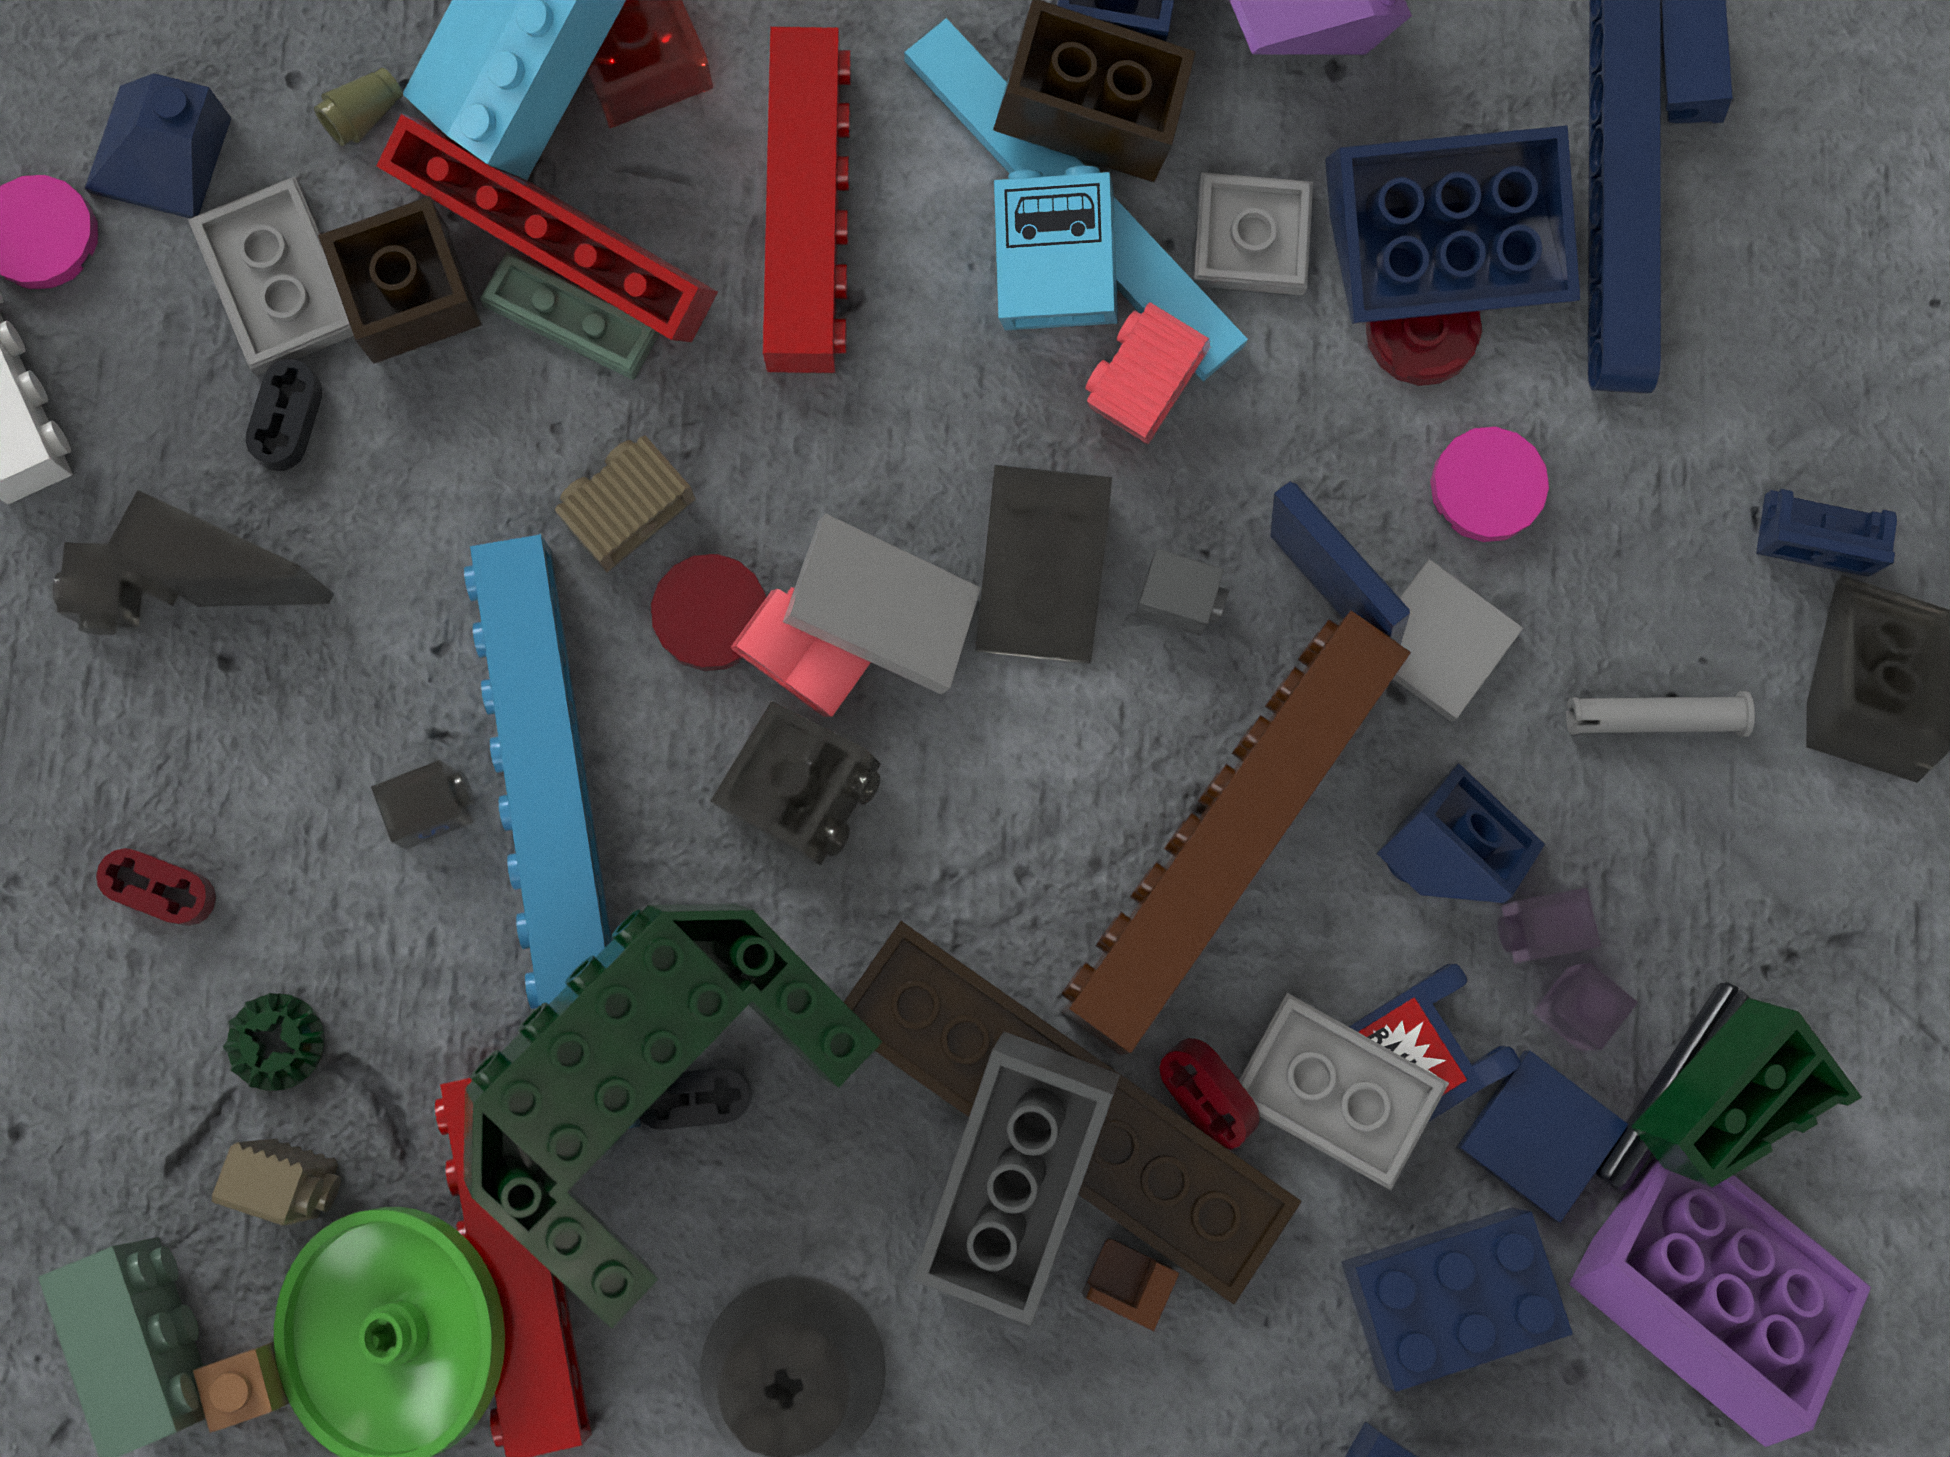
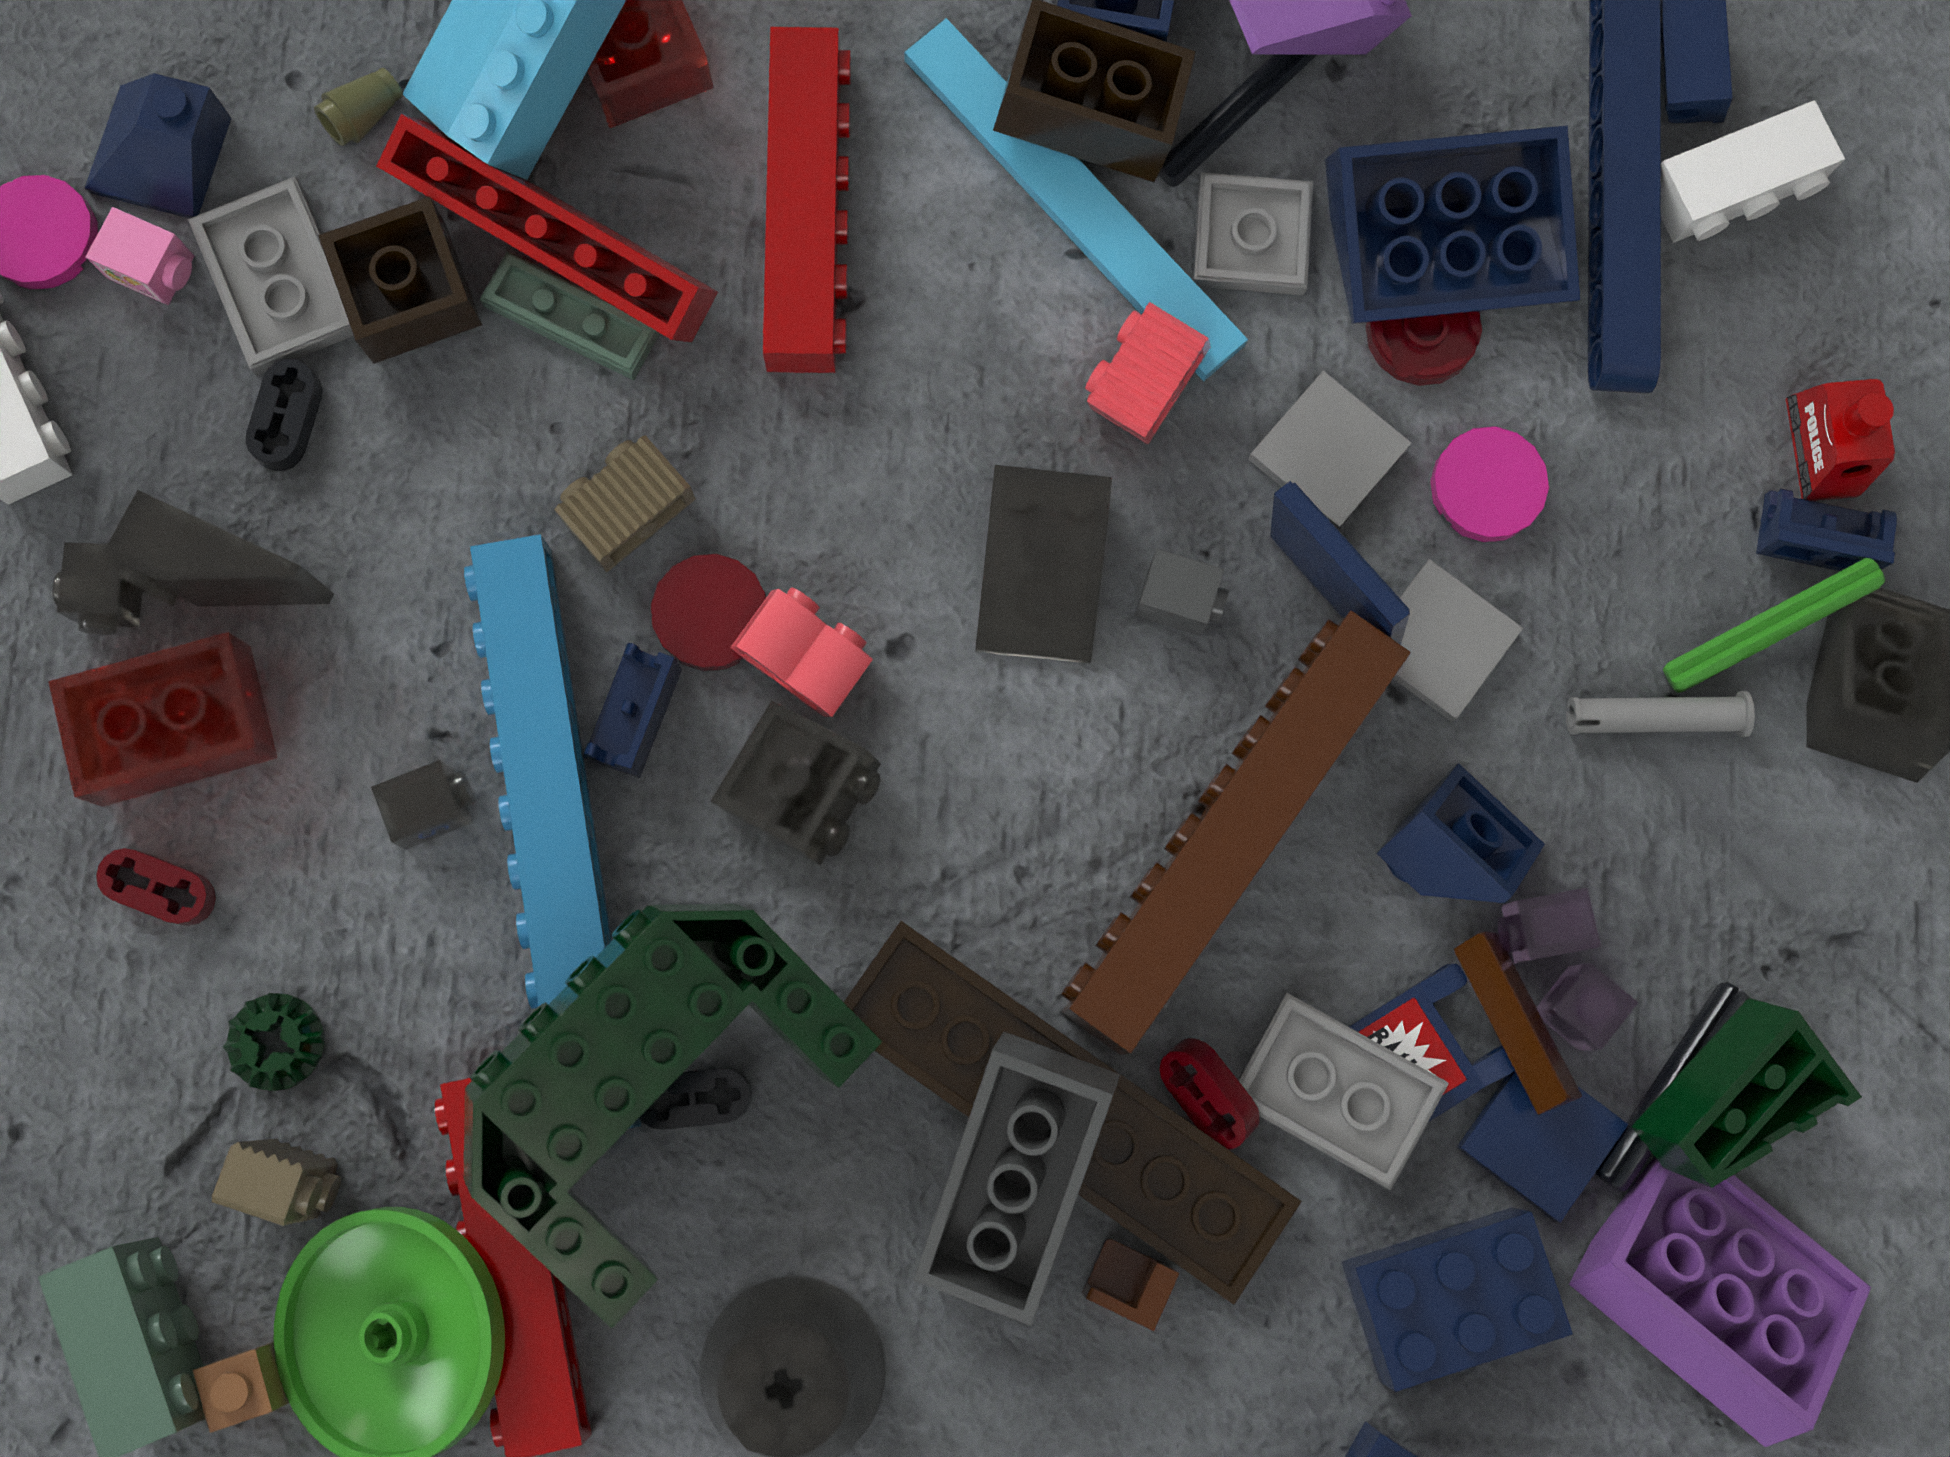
light grey tile [783,513,981,694] -> none
medium azure brick [994,166,1118,330] -> none
none -> clear red brick [48,632,278,807]
none -> bright pink brick [85,207,194,305]
none -> dark blue hinge [583,643,682,778]
none -> black axle [1158,54,1317,187]
none -> light grey tile [1248,371,1412,530]
none -> reddish brown slope [1454,931,1583,1115]
none -> white brick [1661,100,1845,243]
none -> bright green axle [1663,558,1885,693]
none -> red torso [1786,379,1895,501]

